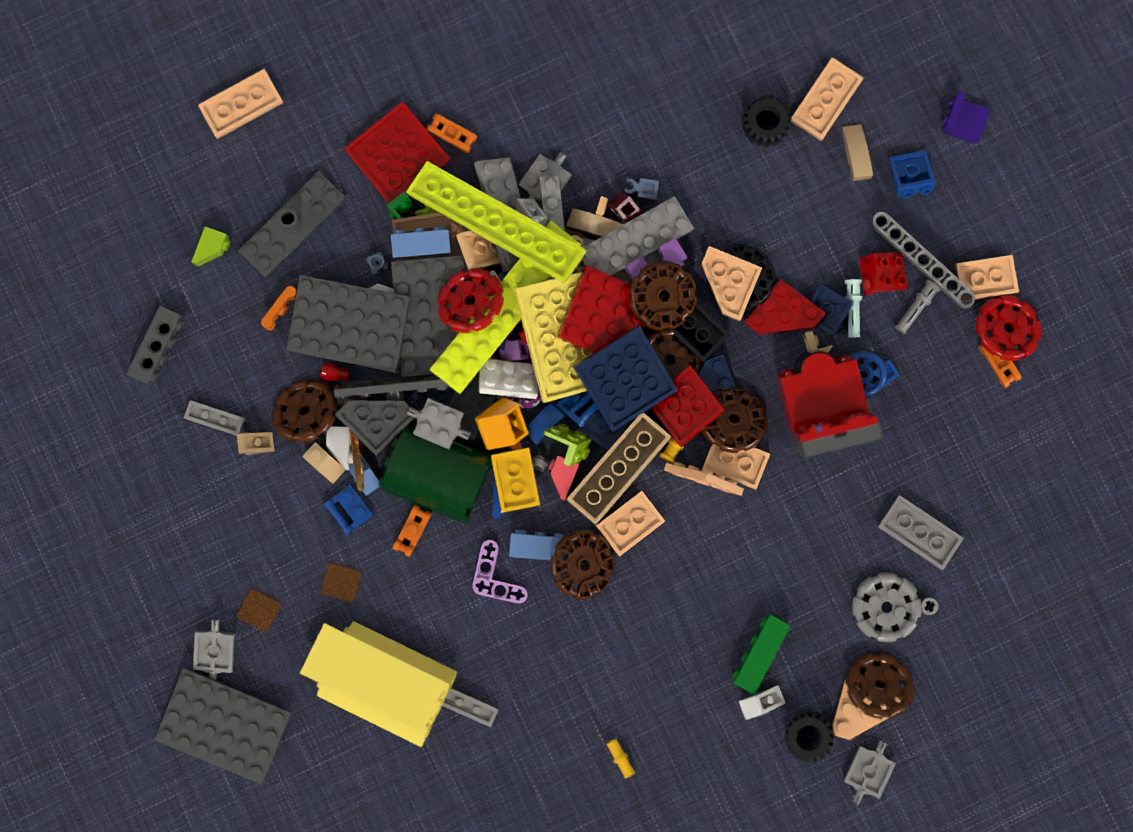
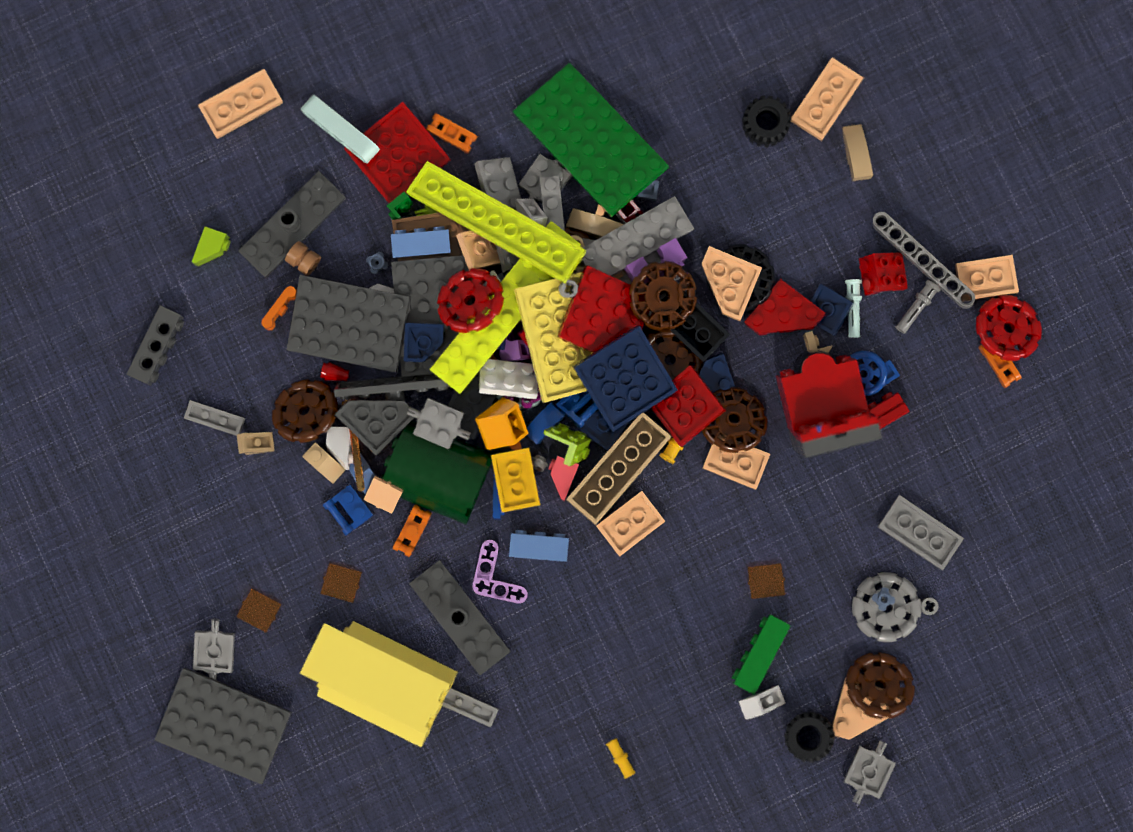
reddish brown plate [550,530,615,600] -> none
light nougat plate [664,462,744,496] -> none
blue plate [888,150,936,198] -> none
dark purple bracket [942,92,990,144] -> none
none -> medium nougat wheel [285,241,321,276]
none -> light aqua beam [300,95,380,164]
none -> light nougat piece [364,476,403,514]
none -> dark blue plate [404,323,444,362]
none -> dark grey plate [409,560,511,675]
none -> green plate [513,63,669,217]
none -> light grey bush [559,280,578,298]
none -> clear orange piece [747,564,785,599]
none -> red brick [868,392,910,429]
none -> sand blue plate [872,587,895,611]

